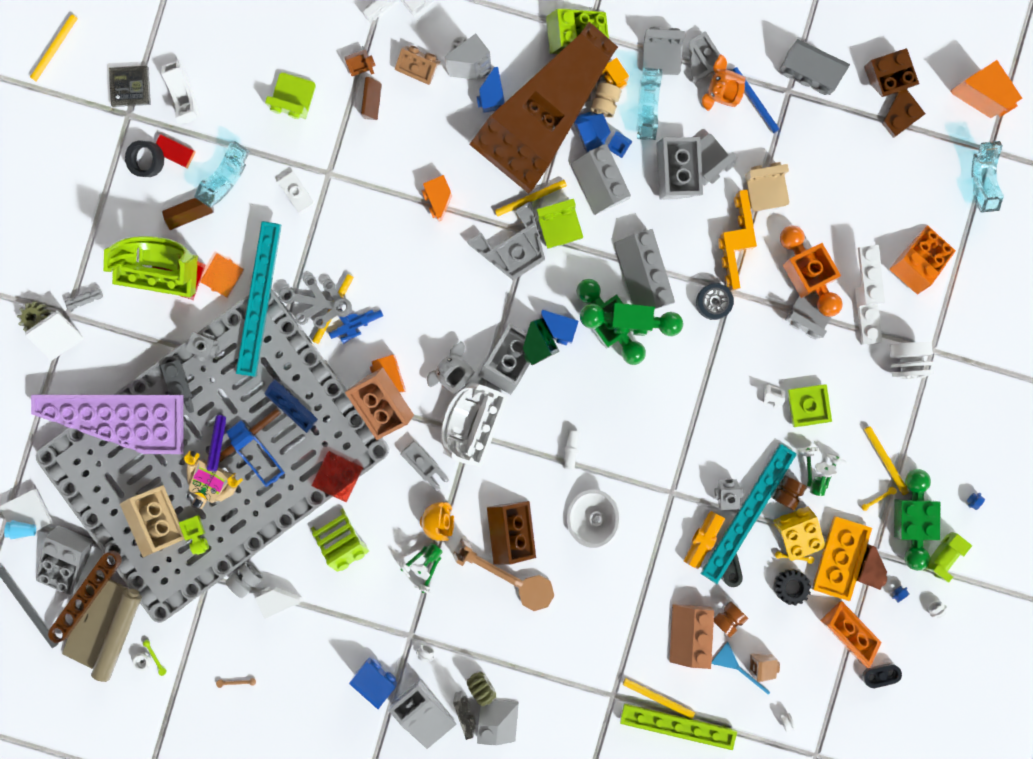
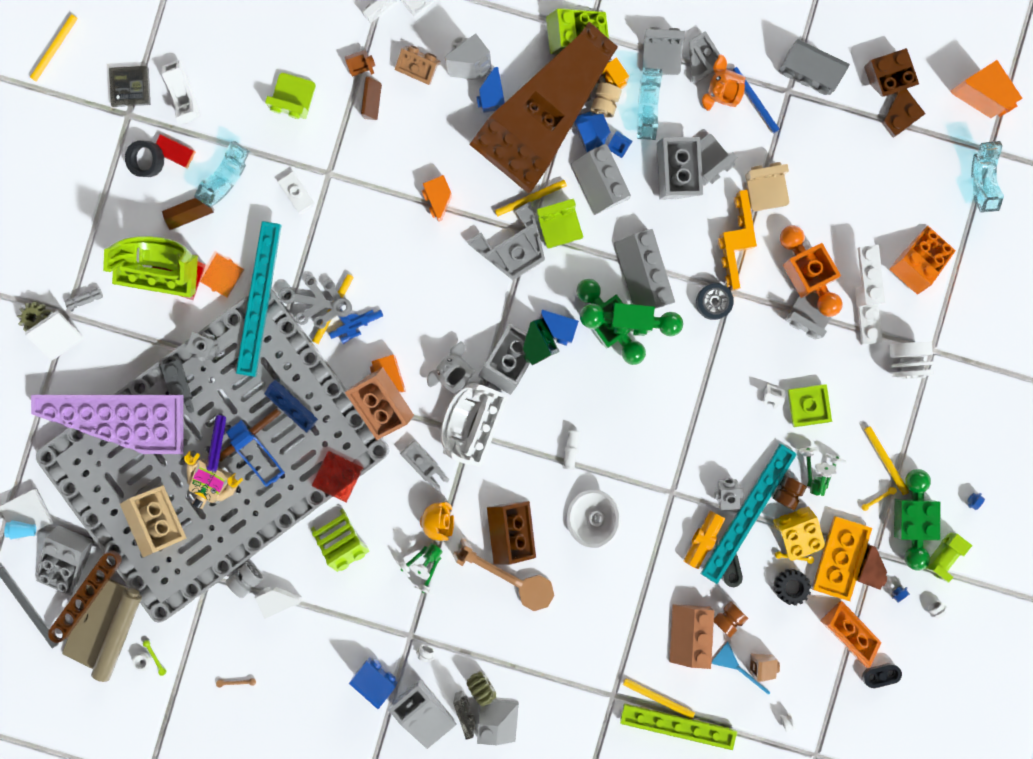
lime plate [179,515,209,555] -> none

